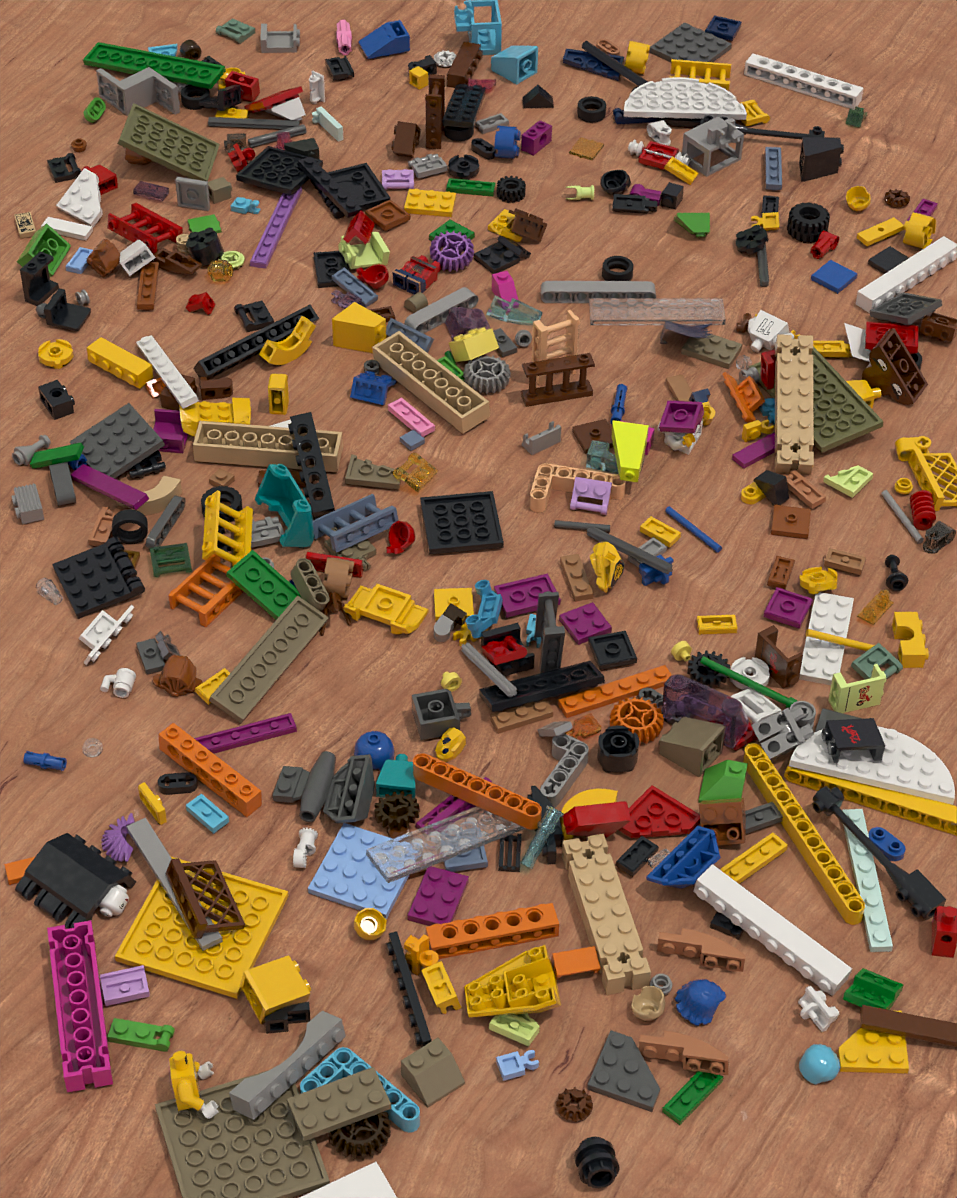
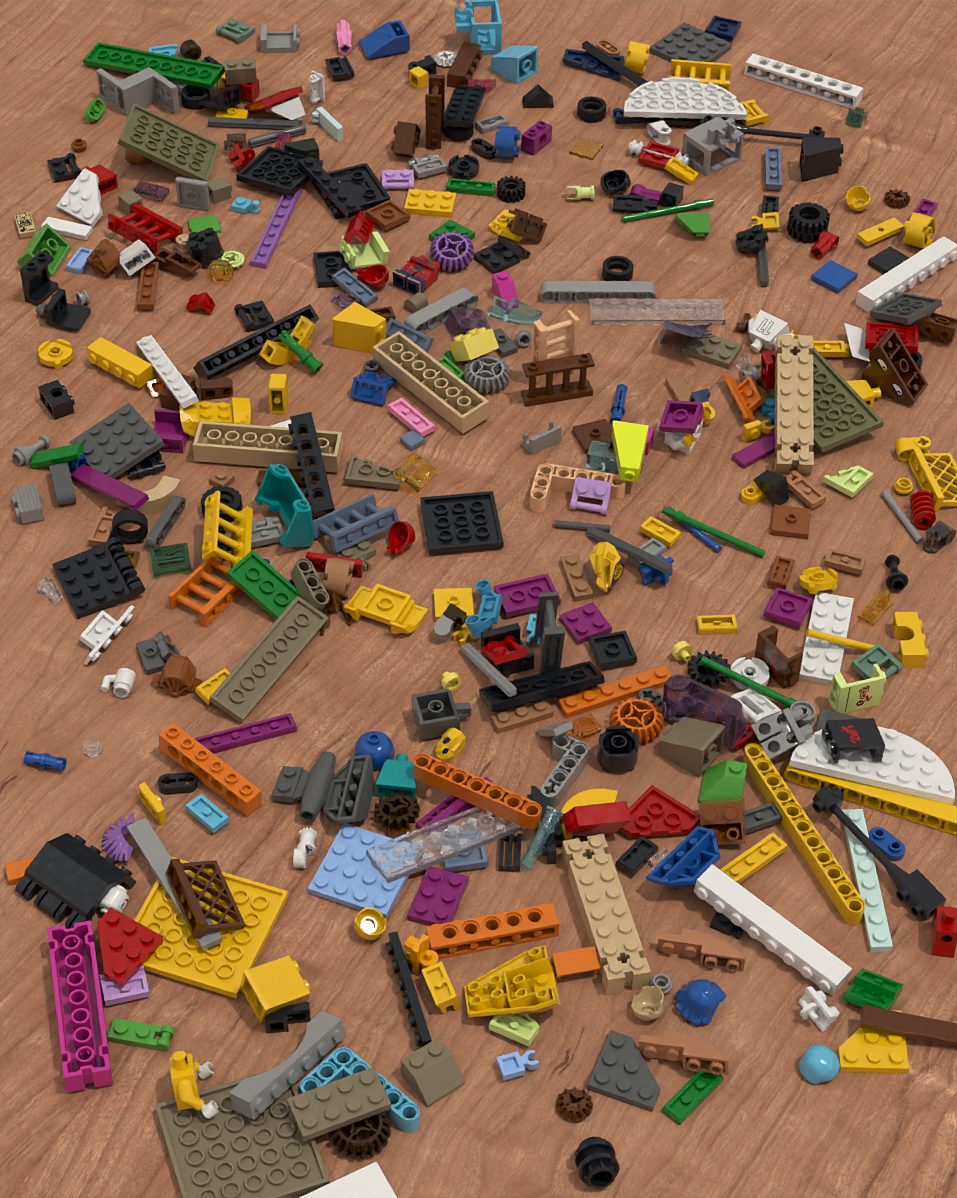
none -> red plate [97,907,164,988]
none -> dark tan brick [118,190,143,215]
none -> dark tan slope [224,58,257,85]
none -> green pin [278,330,324,375]
none -> green bar [621,198,714,222]
none -> green bar [661,506,766,558]

